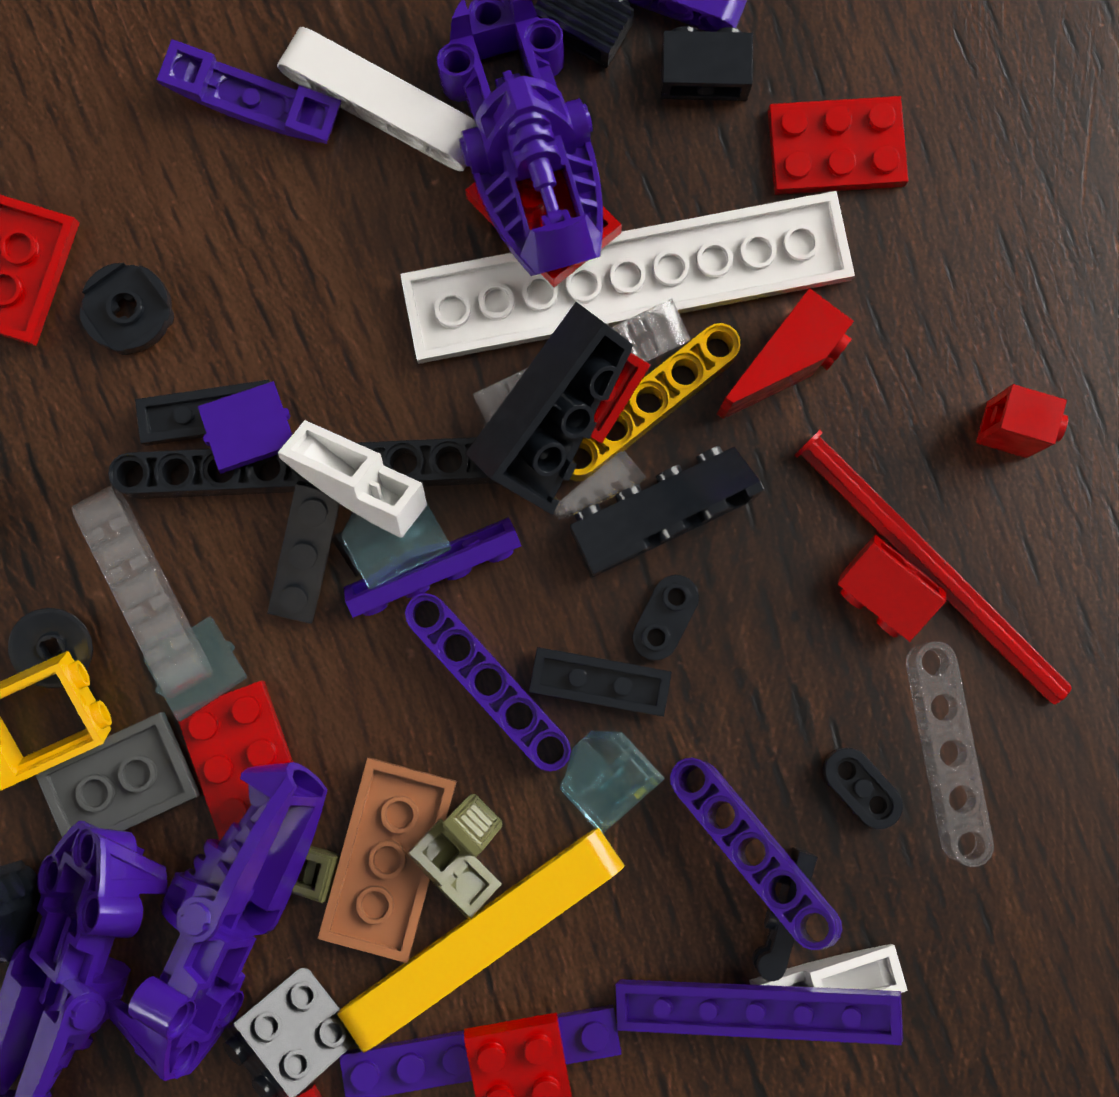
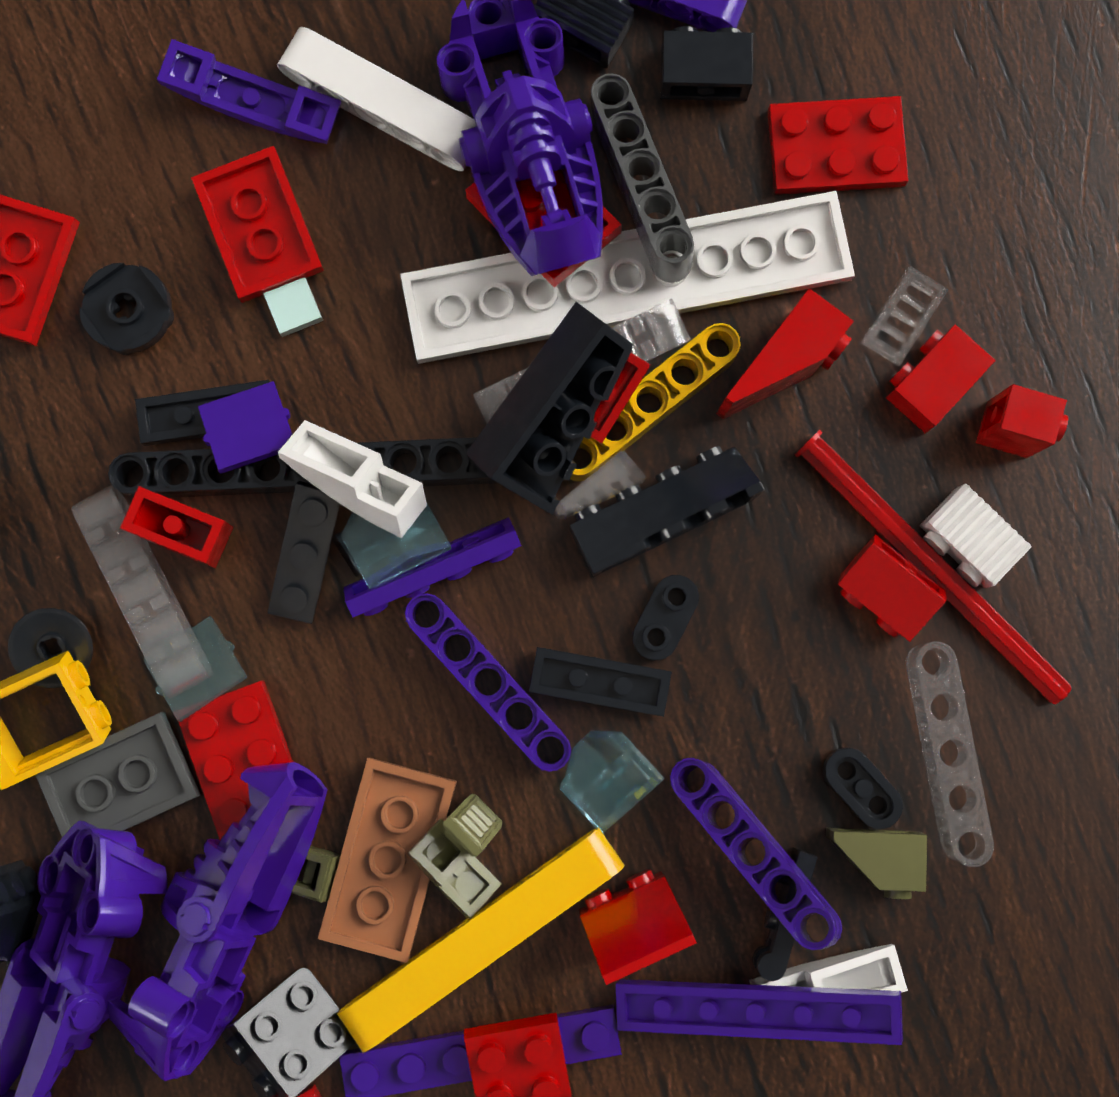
none -> red slope [120,486,234,569]
none -> red plate [191,146,324,303]
none -> light aqua tile [263,277,323,337]
none -> red slope [579,869,697,985]
none -> dark grey beam [591,73,694,283]
none -> olive slope [826,828,927,899]
none -> clear slope [861,266,949,366]
none -> red brick [886,324,996,433]
none -> white brick [920,484,1031,588]

